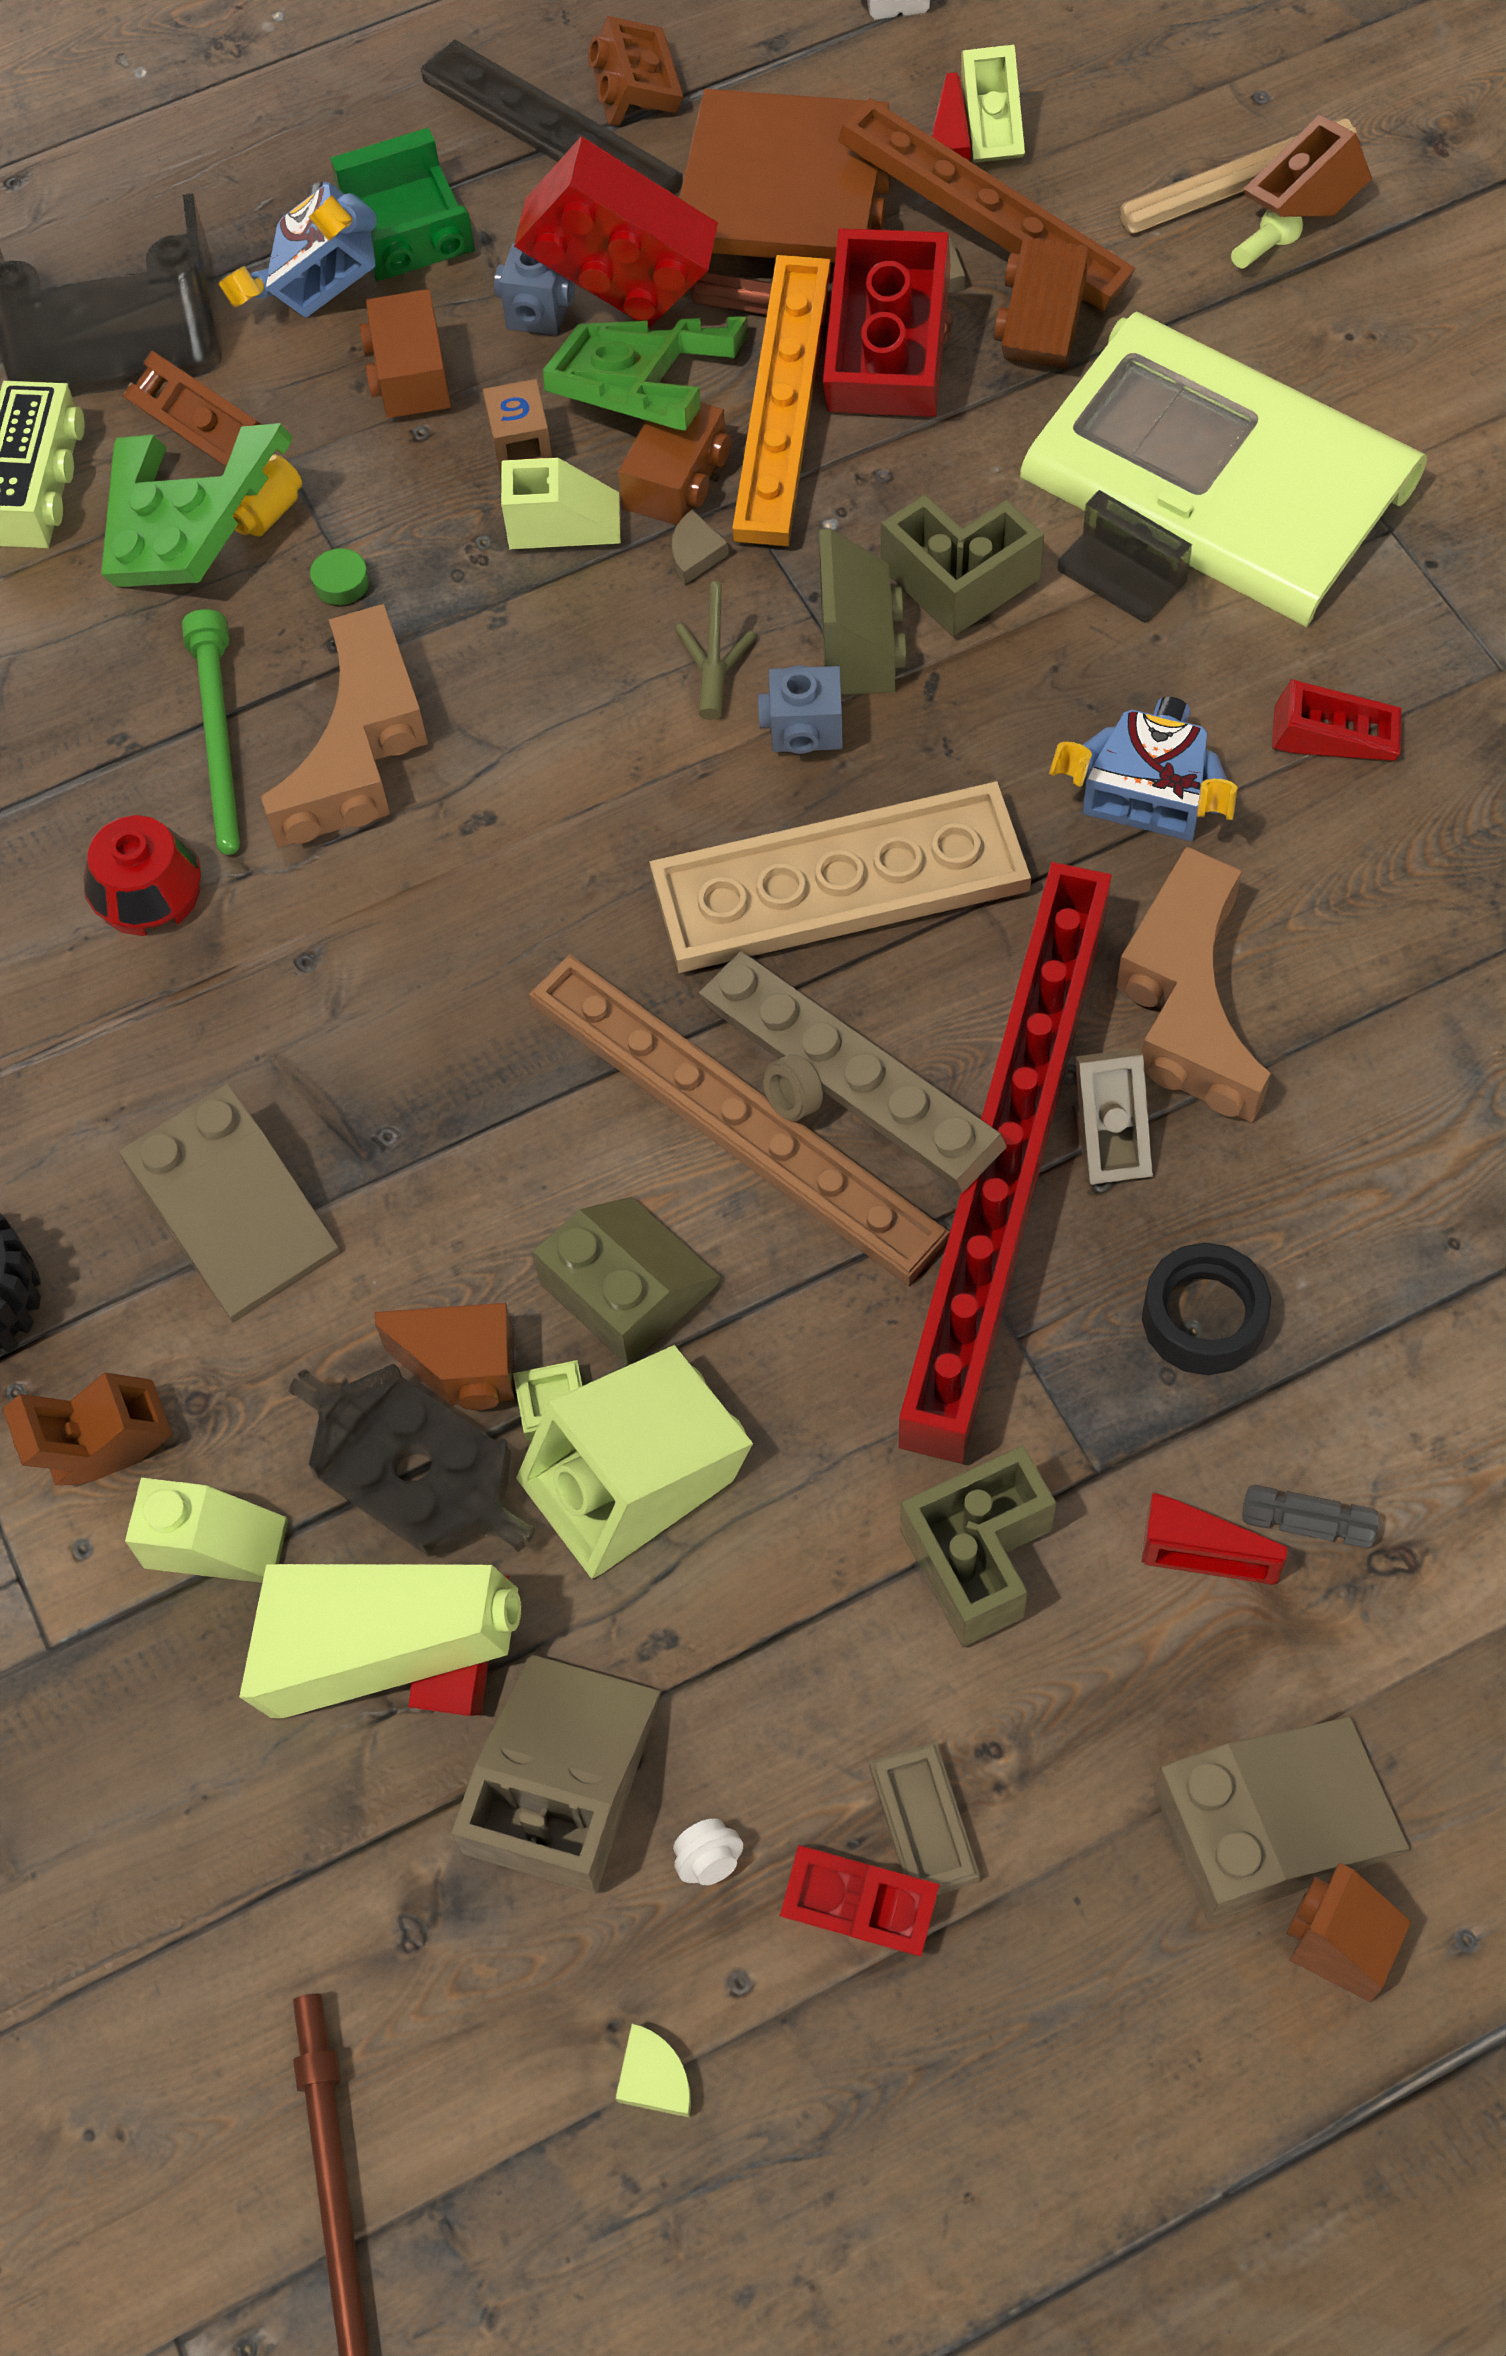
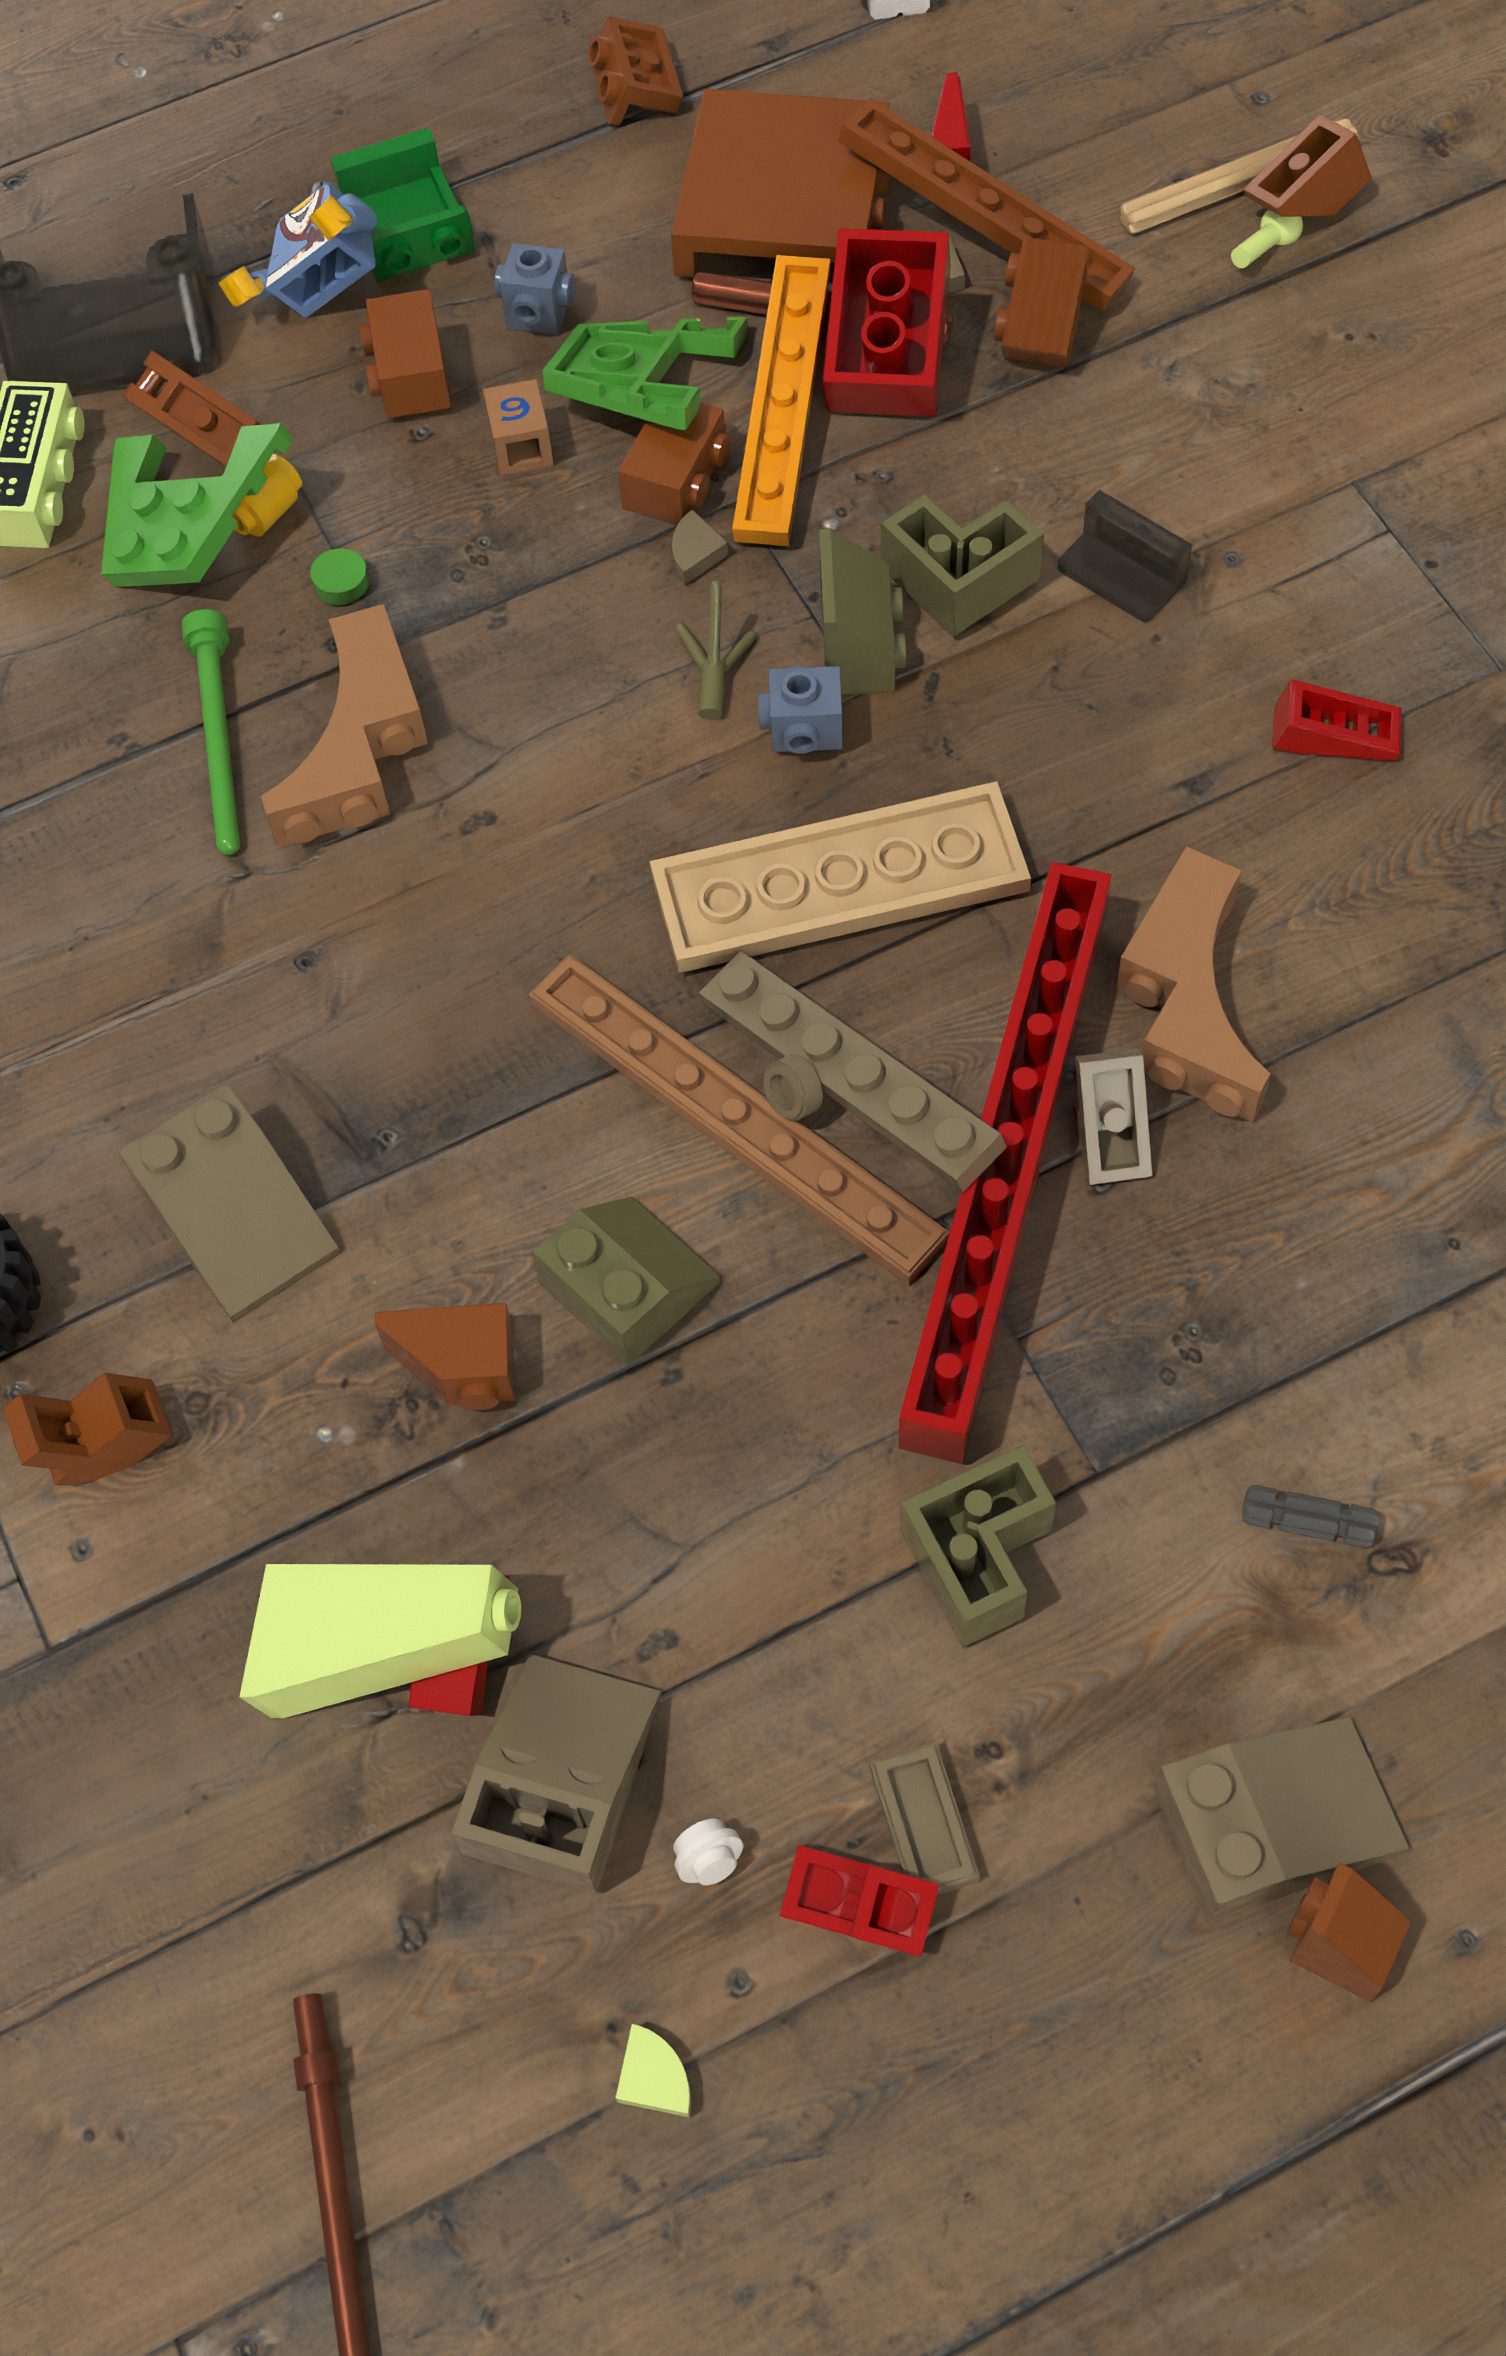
red cone [83,815,201,936] -> none
yellowish green slope [125,1478,288,1583] -> none
clear smoke plate [289,1364,535,1557] -> none
clear smoke tile [420,39,683,195] -> none
yellowish green slope [501,457,621,549] -> none
yellowish green tile [513,1360,583,1441] -> none
red brick [514,136,718,328] -> none
yellowish green slope [516,1345,753,1579] -> none
yellowish green slope [961,44,1025,163] -> none
yellowish green piece [1020,312,1427,627] -> none
torso [1049,697,1238,842] -> none
red slope [1141,1492,1287,1585] -> none
black tyre [1142,1242,1272,1375] -> none

